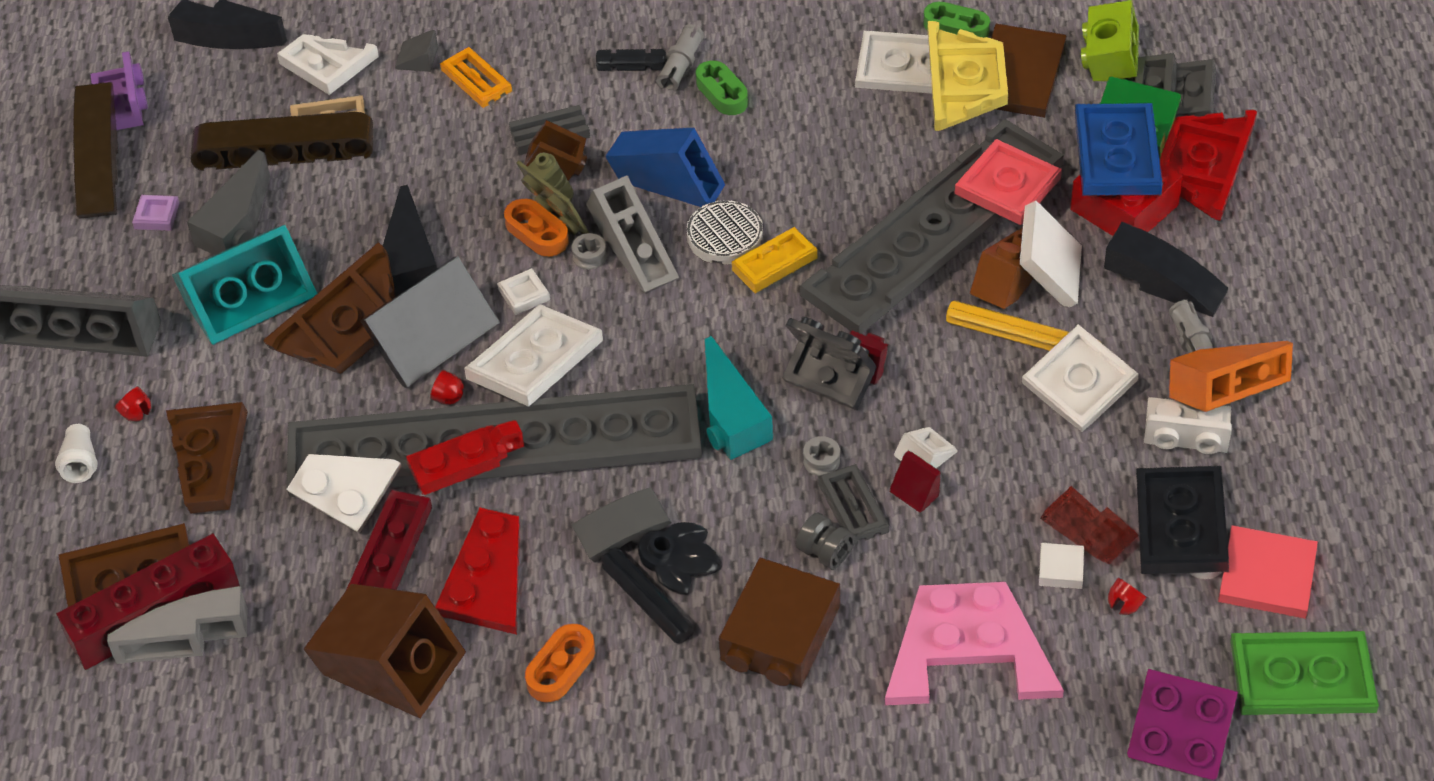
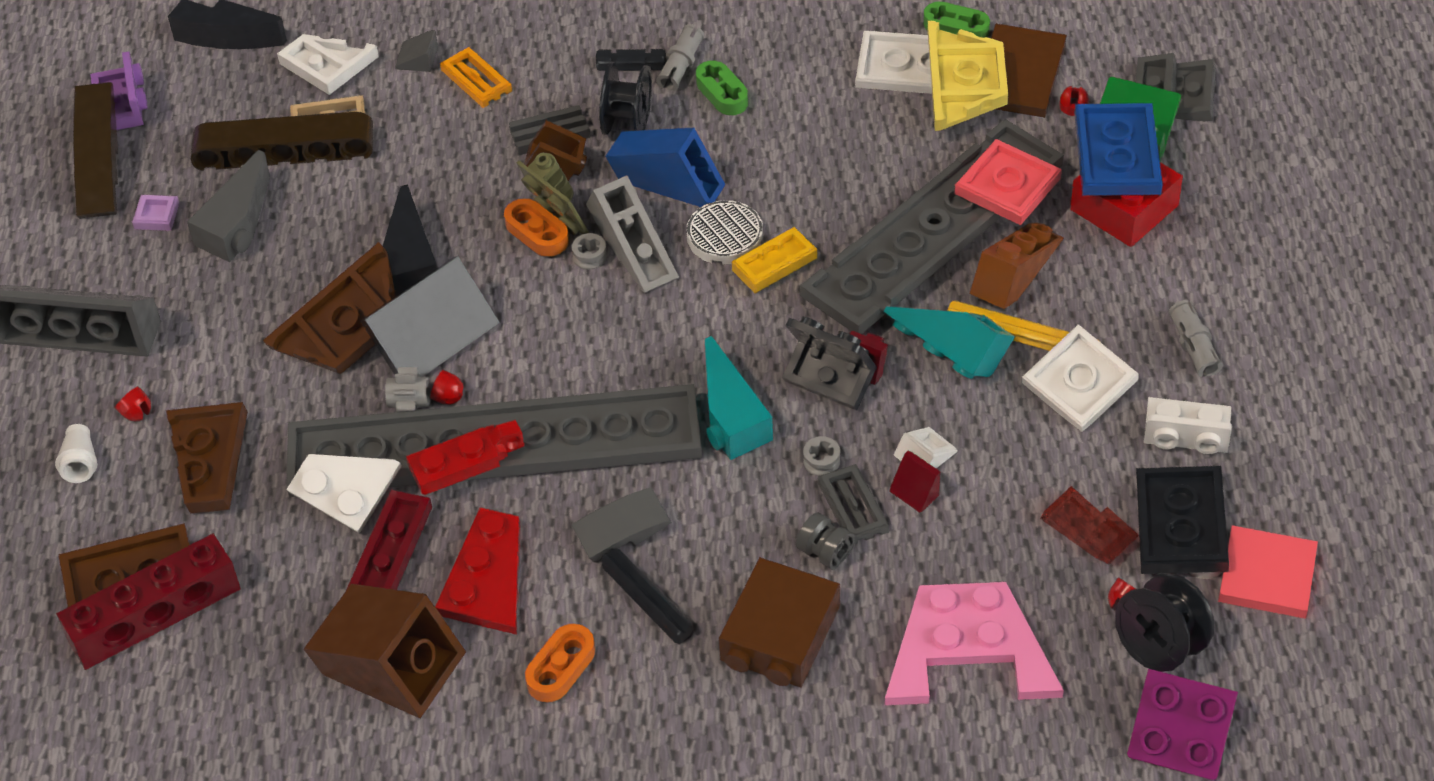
light grey slope [107,586,248,664] -> none
teal slope [172,225,318,345] -> none
white tile [464,304,603,407] -> none
white tile [497,268,550,315] -> none
black plate [638,522,722,595] -> none
white tile [1020,201,1082,307] -> none
white tile [1039,543,1084,589] -> none
lime brick [1081,0,1139,81] -> none
black slope [1104,222,1228,317] -> none
red wing [1159,110,1258,221] -> none
orange slope [1169,341,1293,412] -> none
bright green tile [1230,631,1379,715] -> none
none -> light grey gear [385,367,430,412]
none -> black piece [599,62,652,135]
none -> teal slope [883,306,1015,379]
none -> red hinge [1059,86,1089,116]
none -> black piece [1115,573,1214,672]

